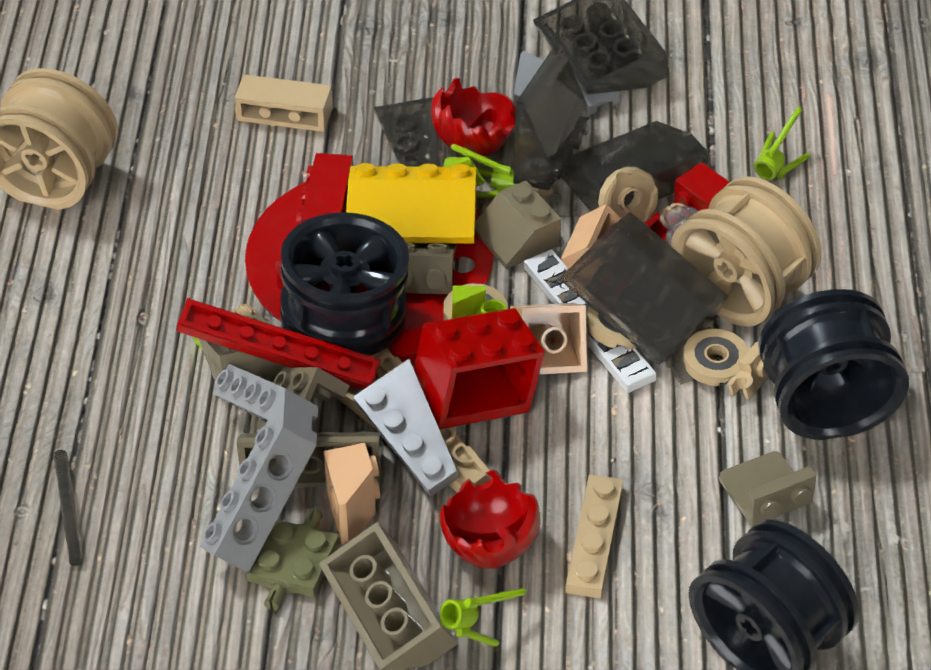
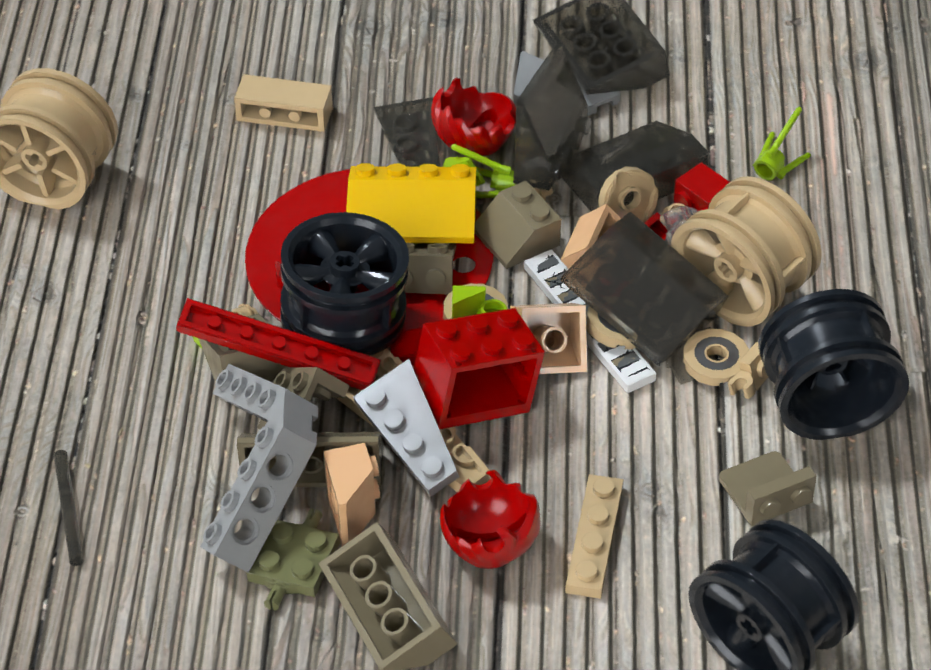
red brick [296,153,353,226] -> none
lime plant [440,588,527,647] -> none

